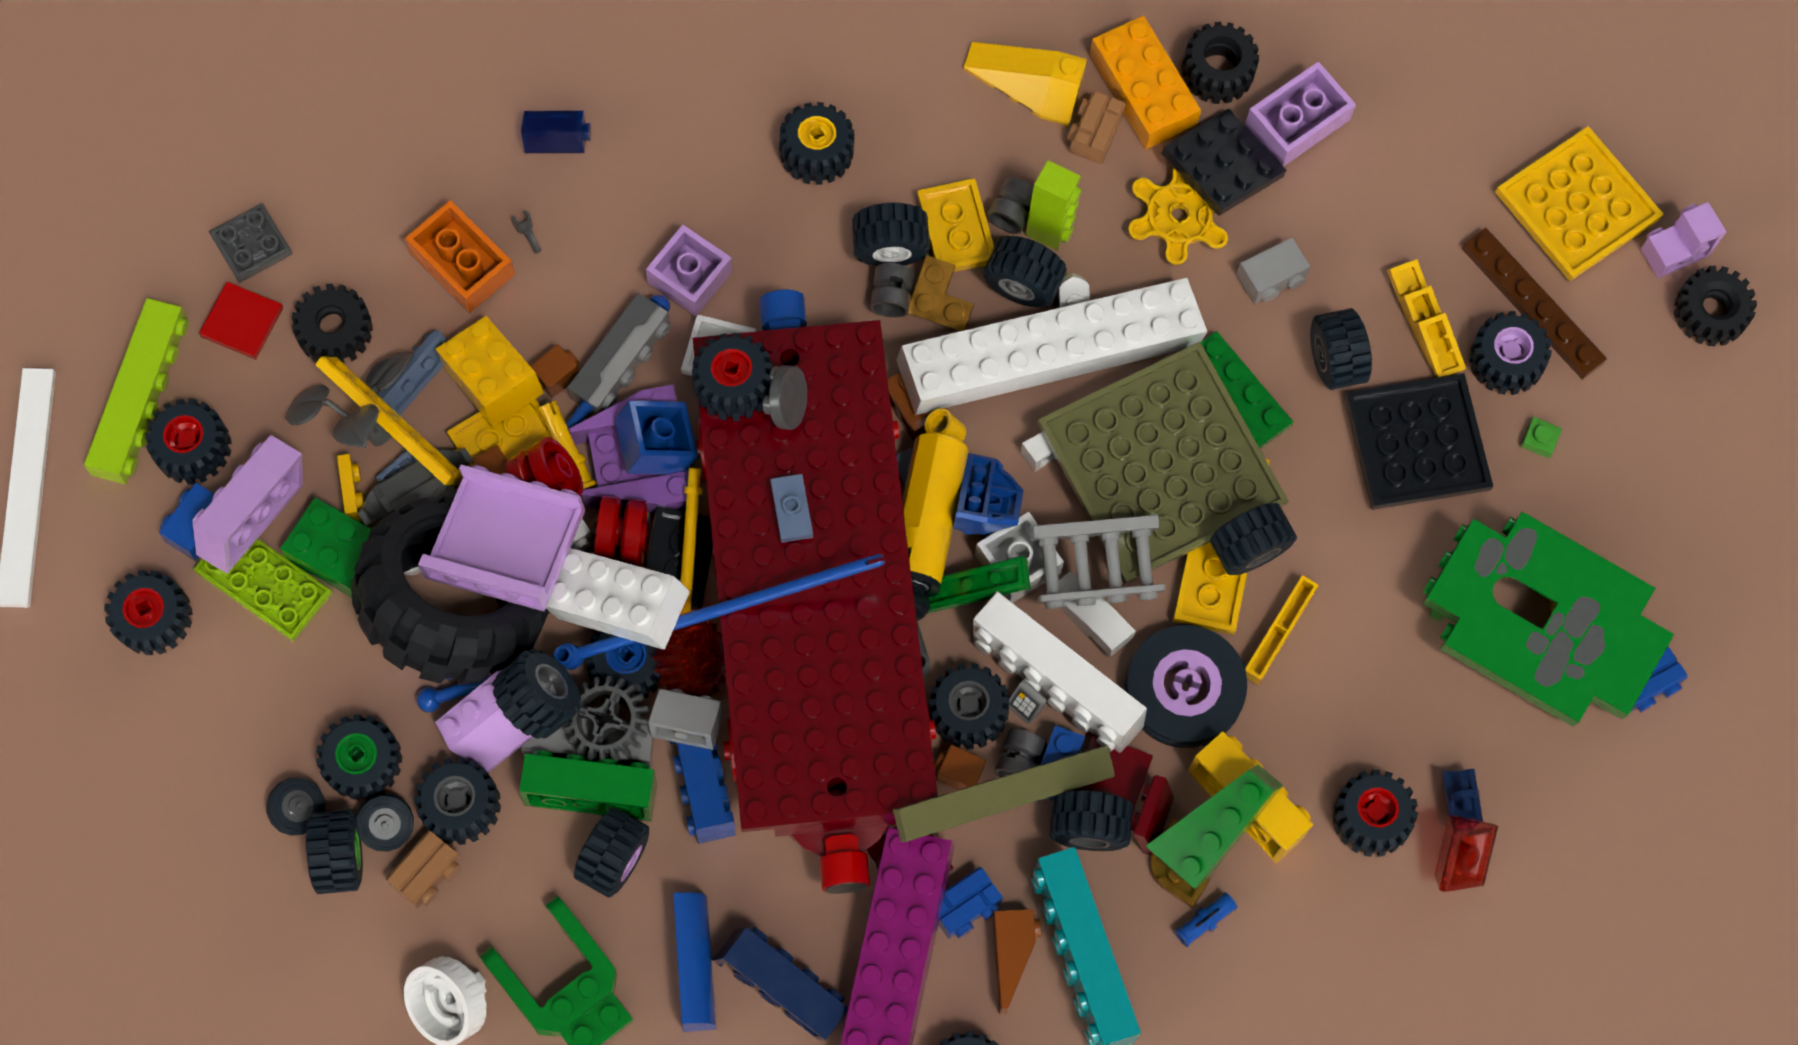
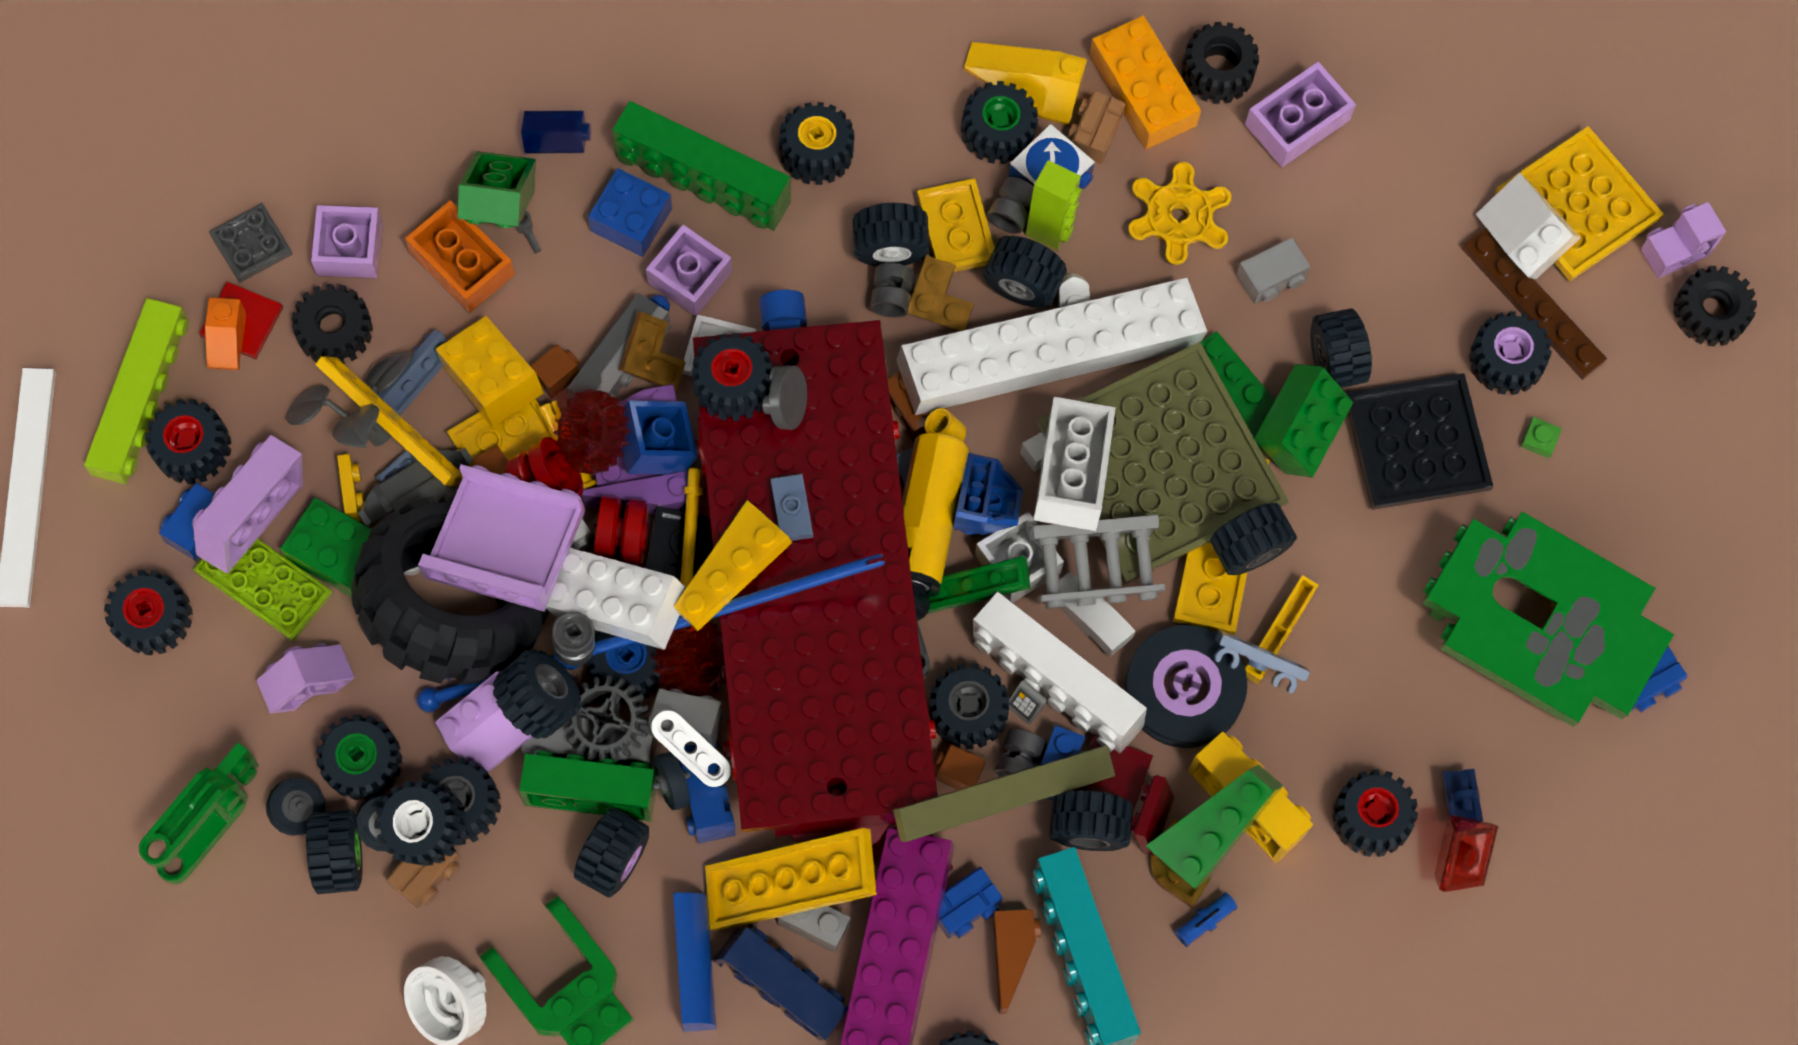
black plate [1161,109,1287,216] -> none
yellow slope [1387,259,1466,378] -> none
none -> green plate [139,742,259,884]
none -> orange slope [205,298,246,371]
none -> lavender brick [256,643,355,714]
none -> lavender brick [311,205,383,278]
none -> black wheel [375,781,467,866]
none -> green brick [457,151,536,228]
none -> clear red gear [552,389,631,475]
none -> flat silver wheel [552,612,595,666]
none -> blue brick [588,168,672,257]
none -> green brick [612,101,791,231]
none -> pearl gold plate [618,312,686,391]
none -> white plate [650,709,731,787]
none -> black wheel [652,752,691,810]
none -> yellow wing [673,500,792,631]
none -> yellow plate [705,828,877,931]
none -> light grey brick [778,906,851,953]
none -> black wheel [961,81,1038,164]
none -> piece [1008,124,1095,189]
none -> white brick [1033,397,1116,531]
none -> sand blue plate [1214,629,1310,694]
none -> green brick [1254,364,1354,478]
none -> white slope [1476,173,1581,279]

